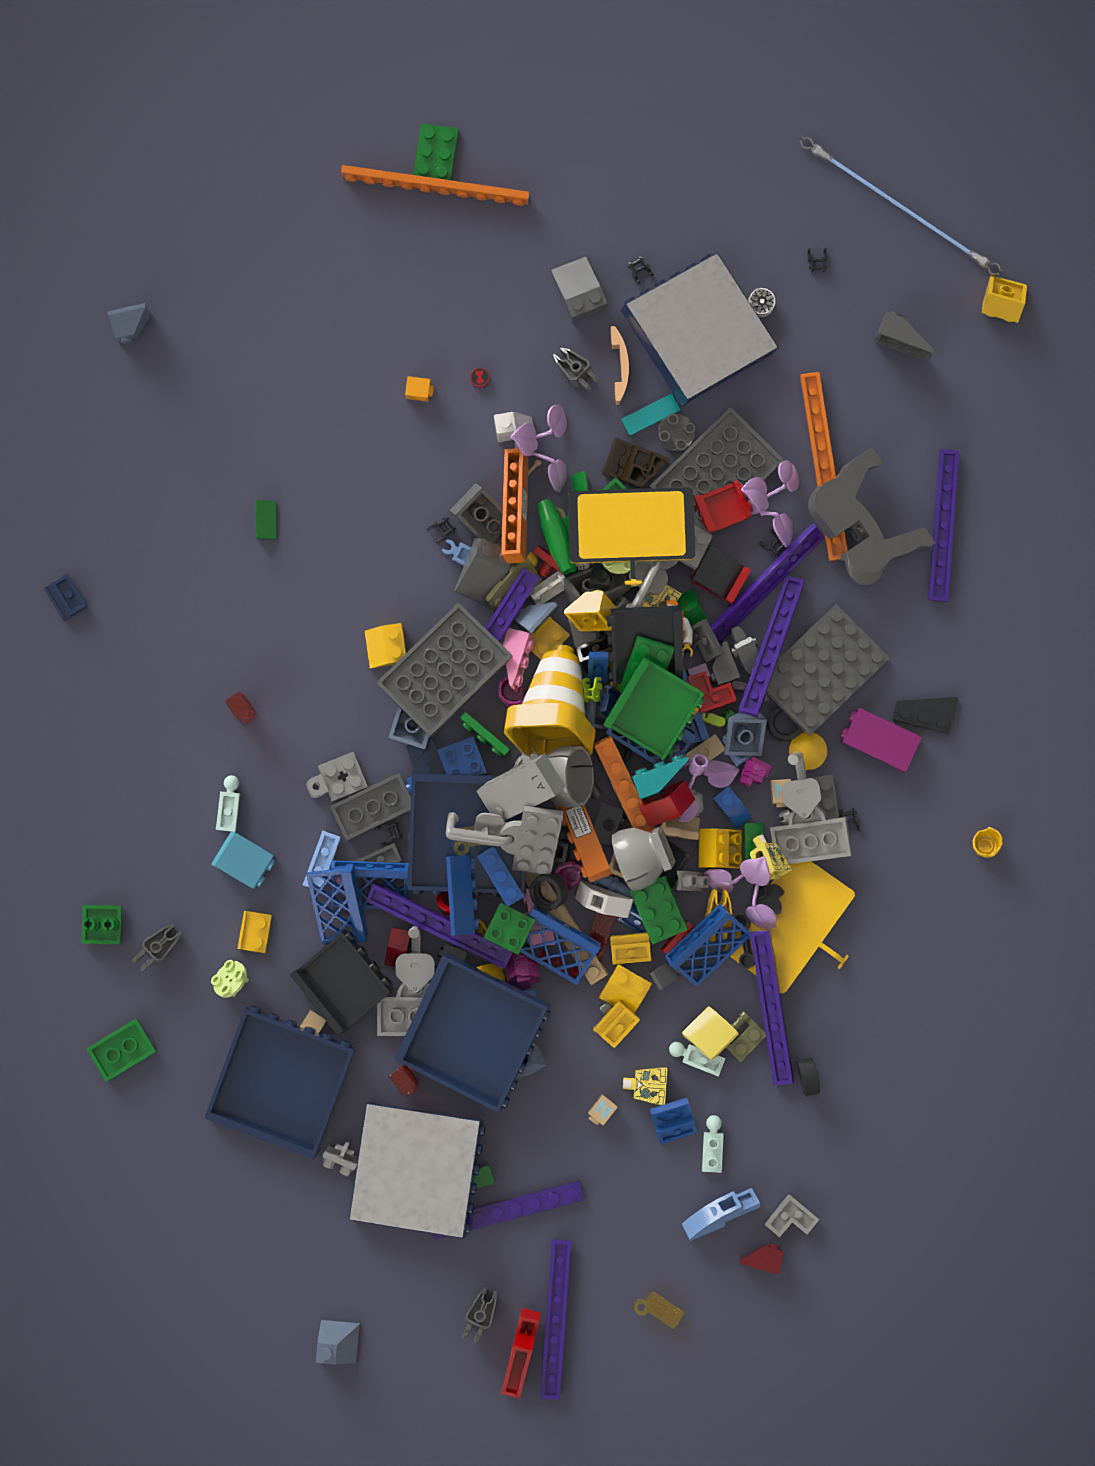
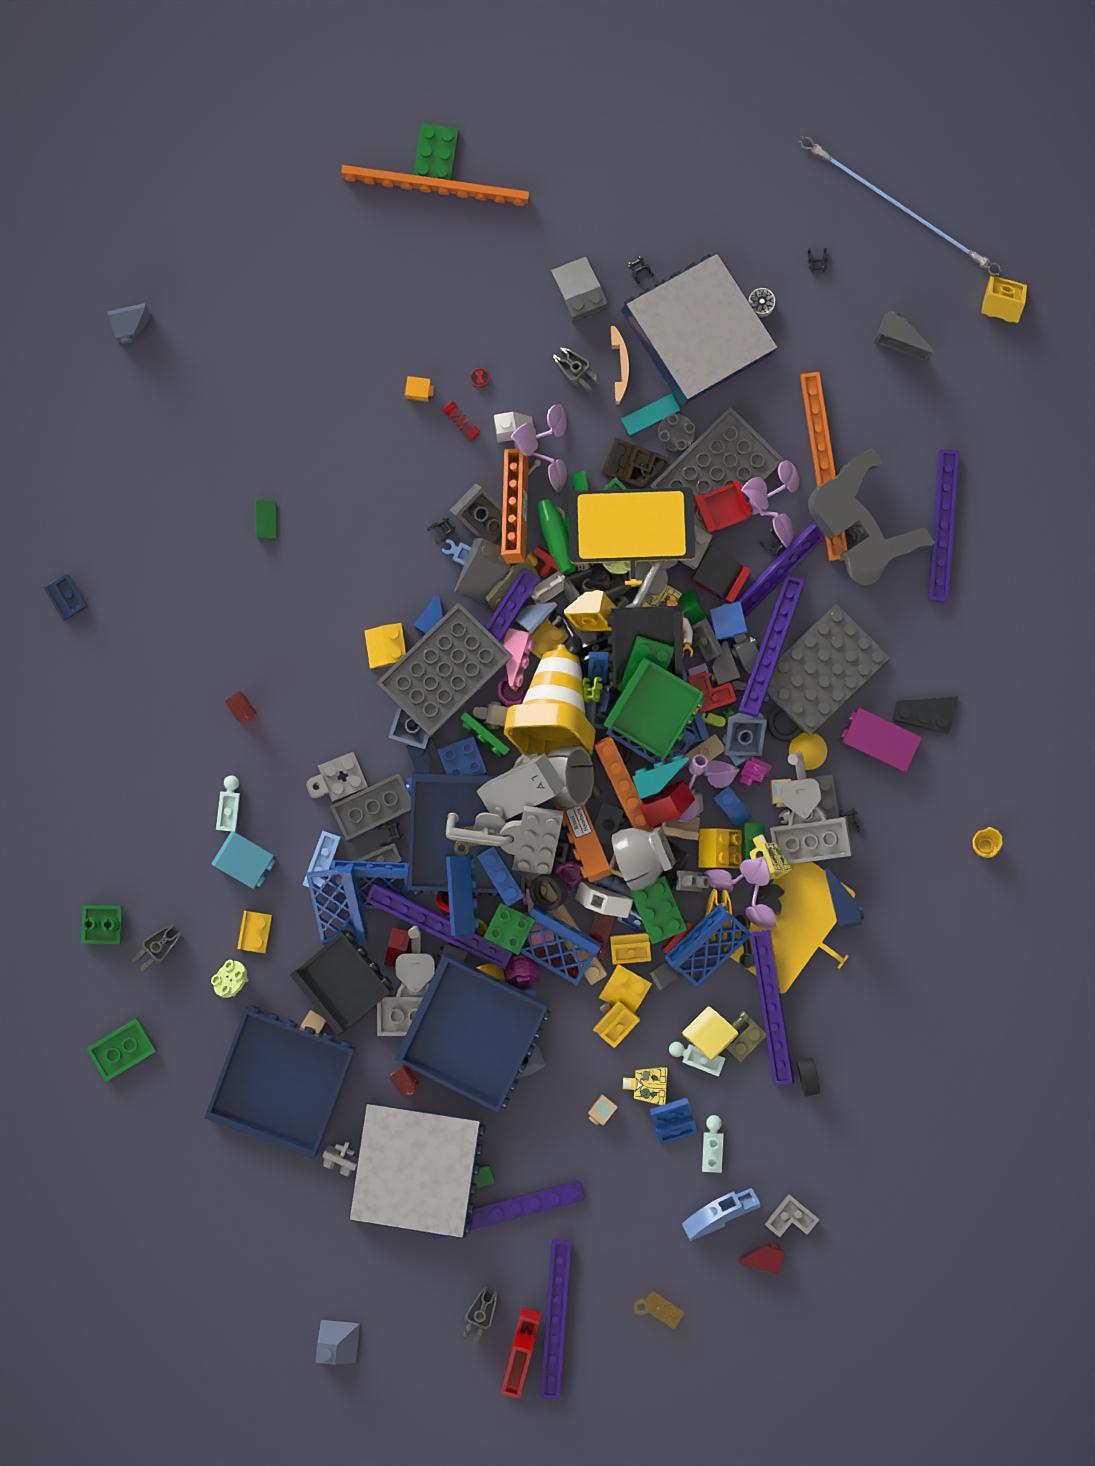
none -> blue slope [414,594,443,635]
none -> red piece [443,401,481,441]
none -> light grey hinge [470,701,509,730]
none -> black bar [549,613,582,655]
none -> blue piece [710,601,748,641]
none -> dark blue slope [825,868,865,930]

